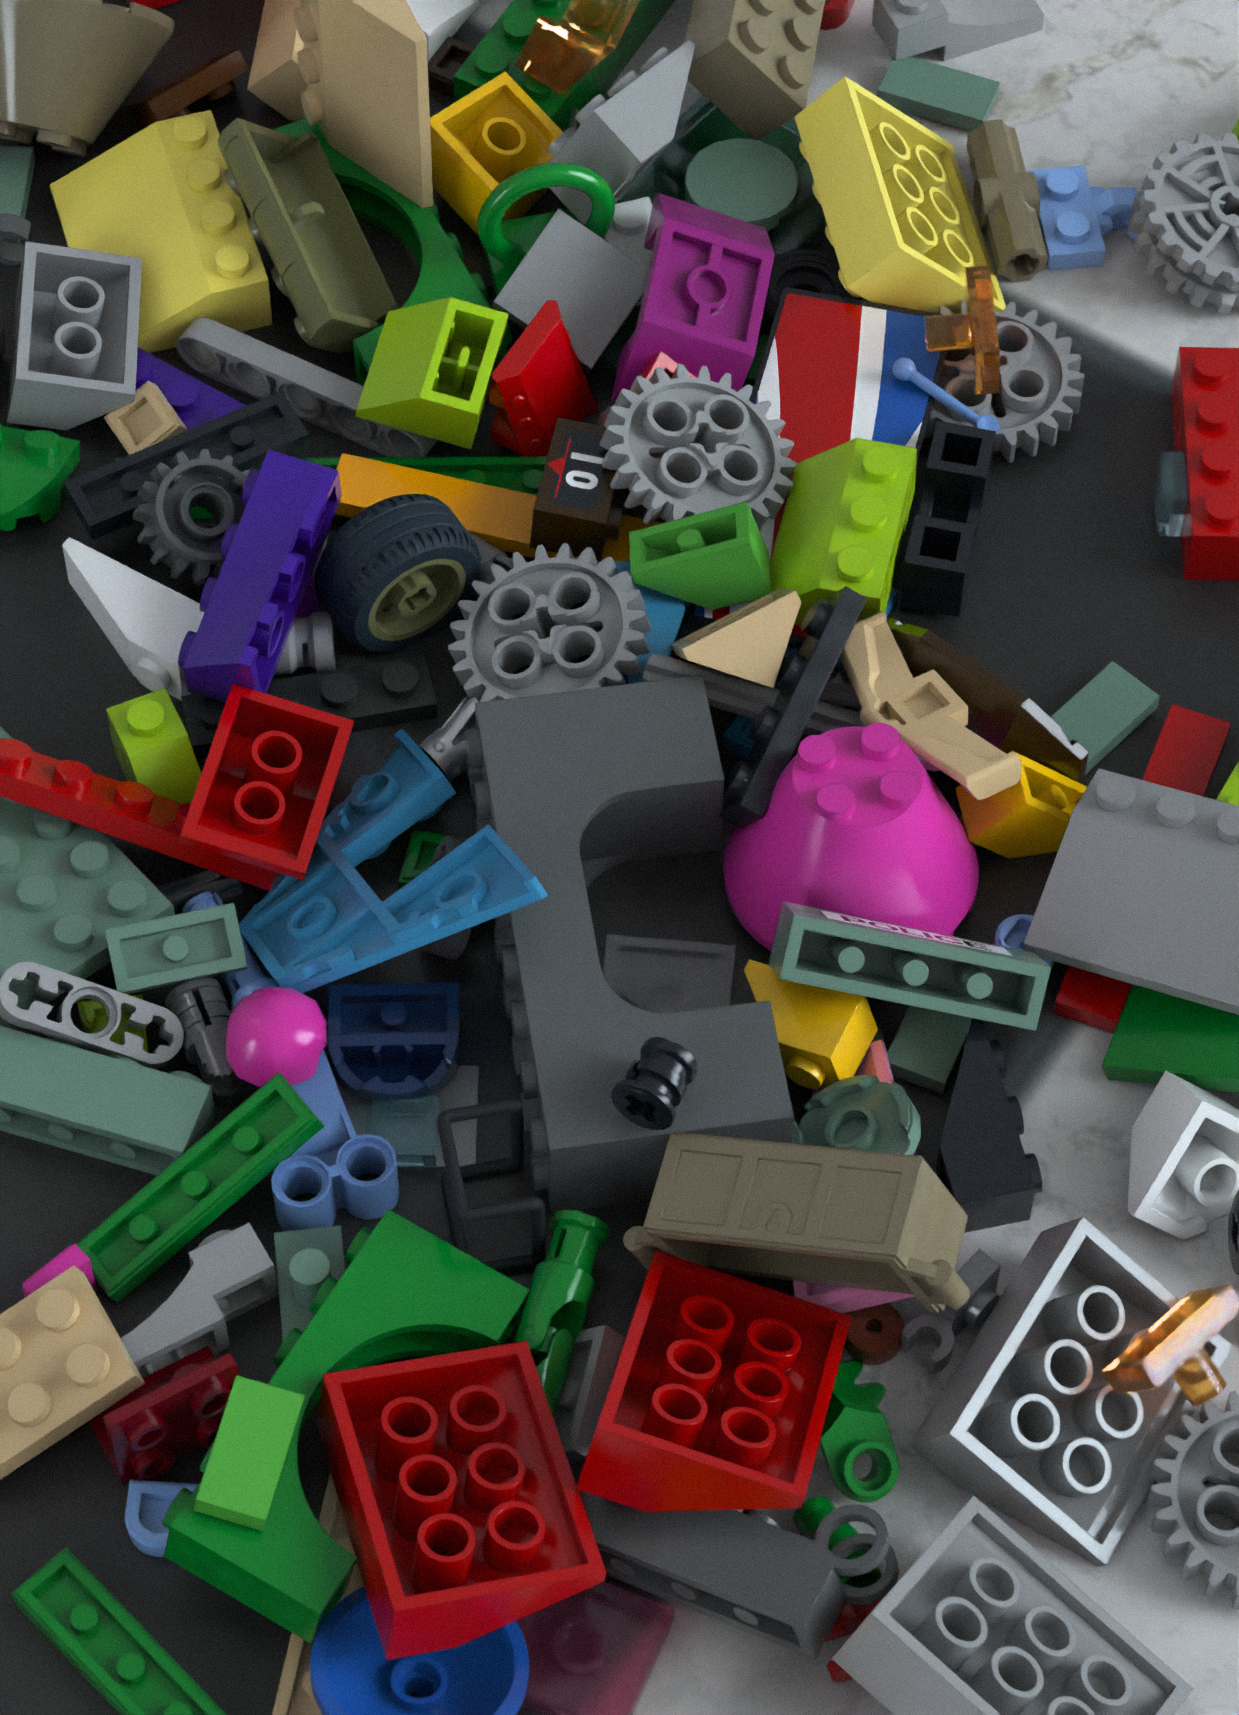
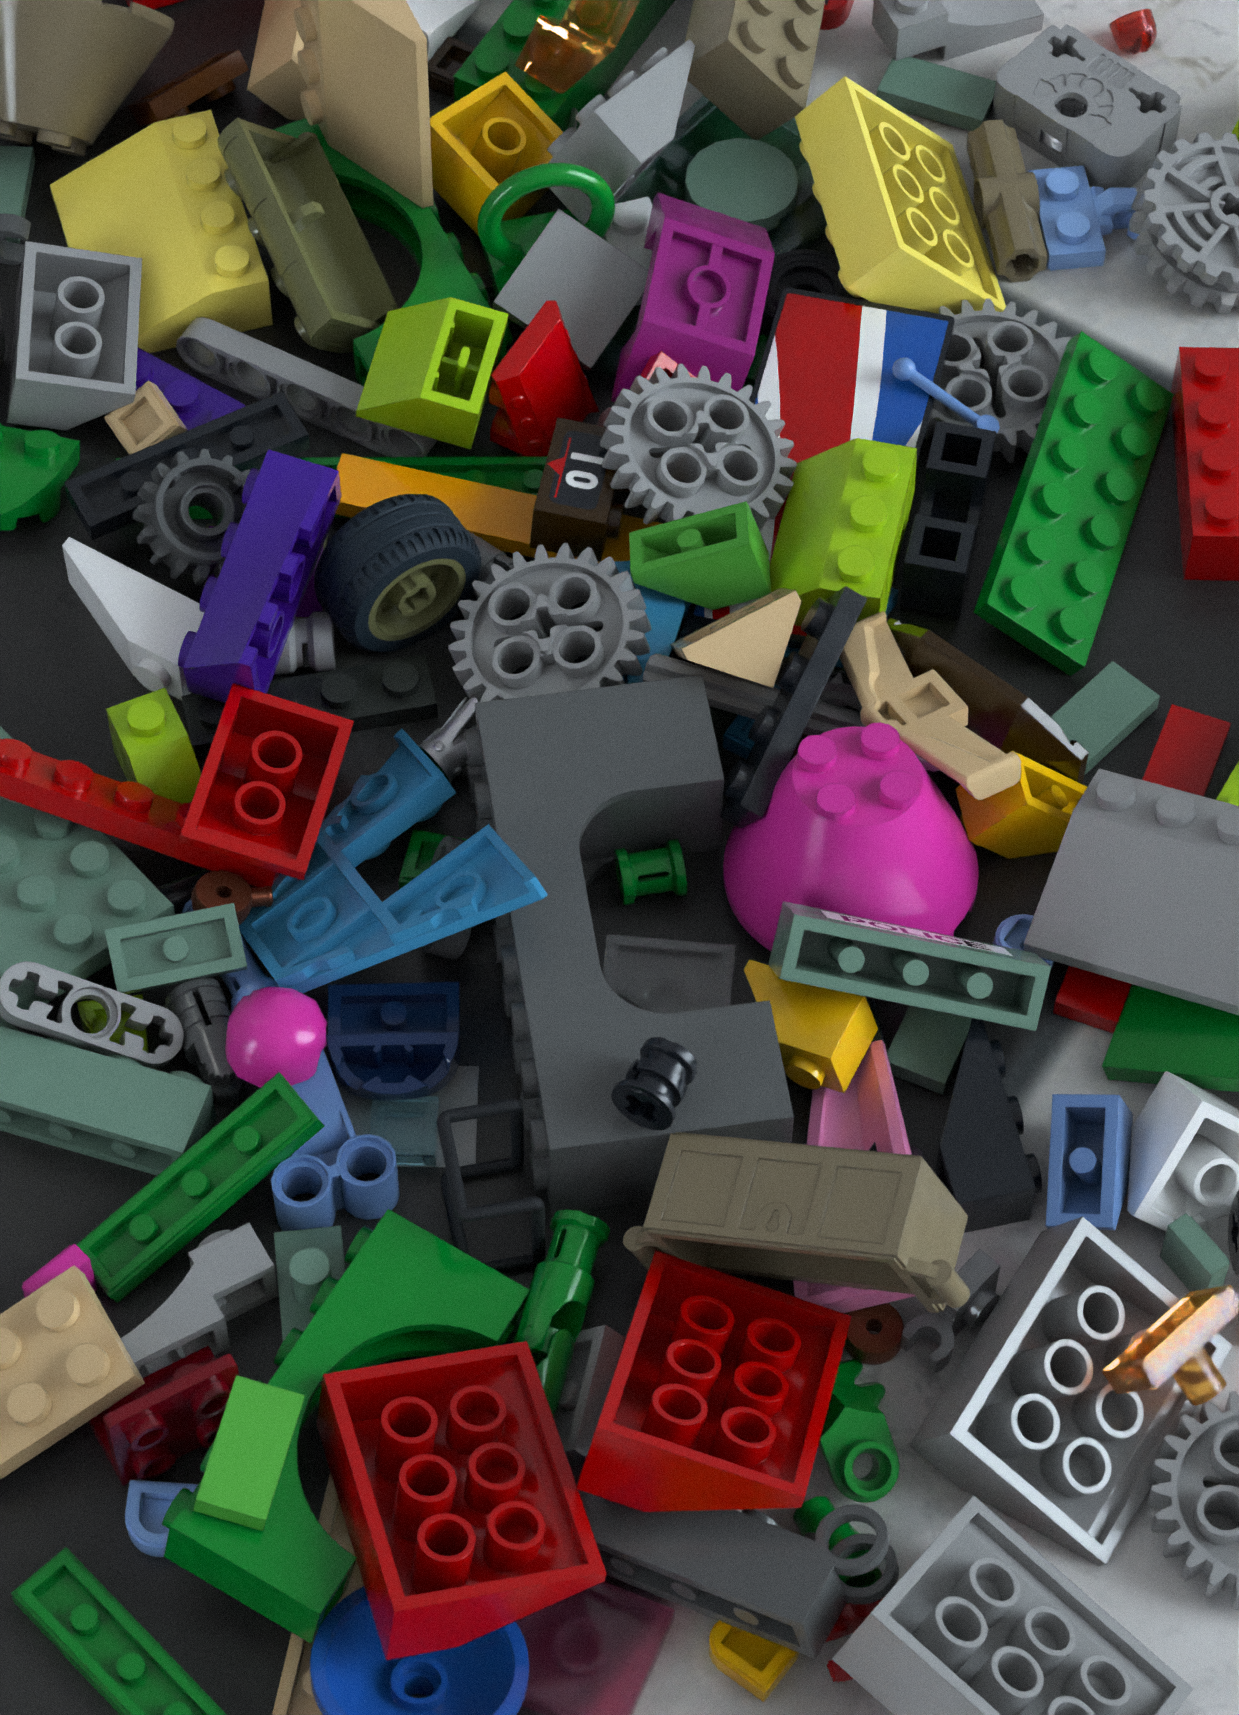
sand green tile [792,1075,921,1155] -> none
clear orange tile [924,265,1000,395] -> none
clear light blue tile [1154,452,1188,537] -> none
none -> copper piece [191,870,273,925]
none -> green bush [614,839,688,905]
none -> yellow tile [708,1621,800,1702]
none -> green plate [973,331,1174,676]
none -> light grey axle [991,24,1182,191]
none -> medium blue slope [1045,1094,1133,1230]
none -> clear red hinge [1109,9,1157,55]
none -> sand green tile [1160,1213,1230,1306]

